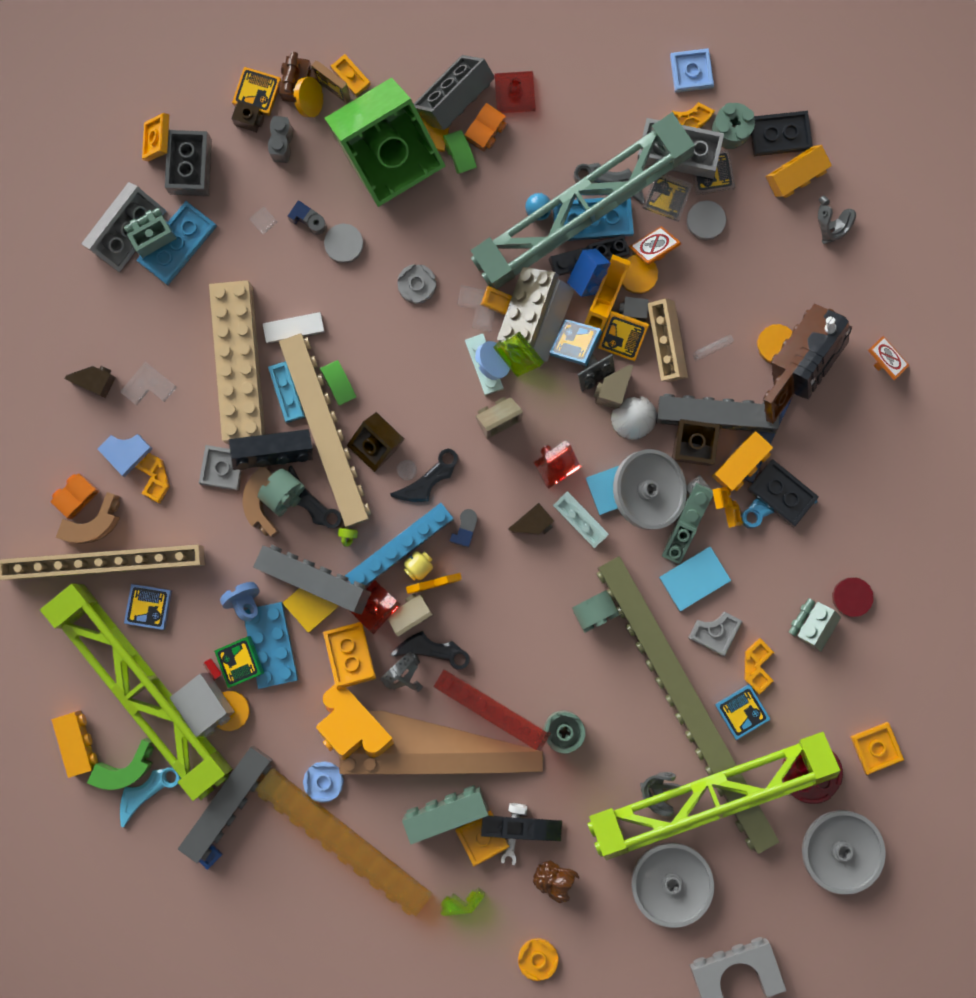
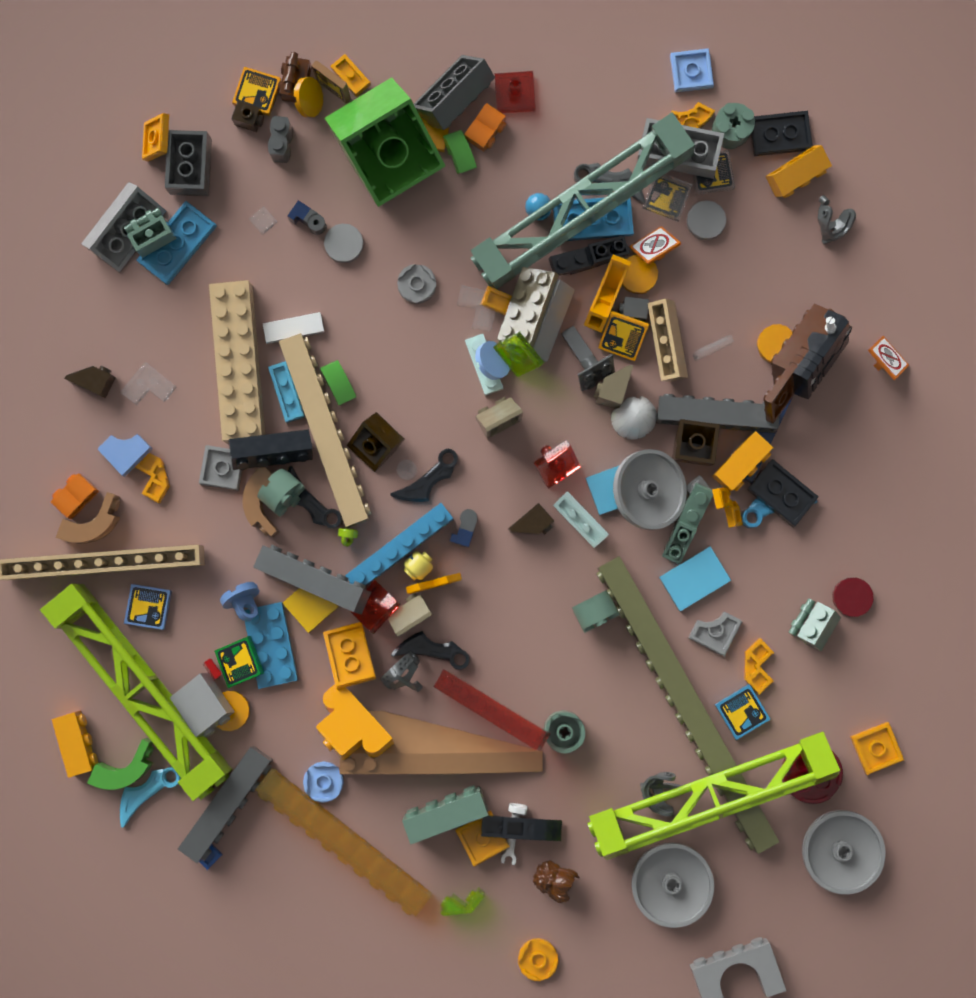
tile [550,319,602,366] -> none
blue brick [567,249,611,297] -> none

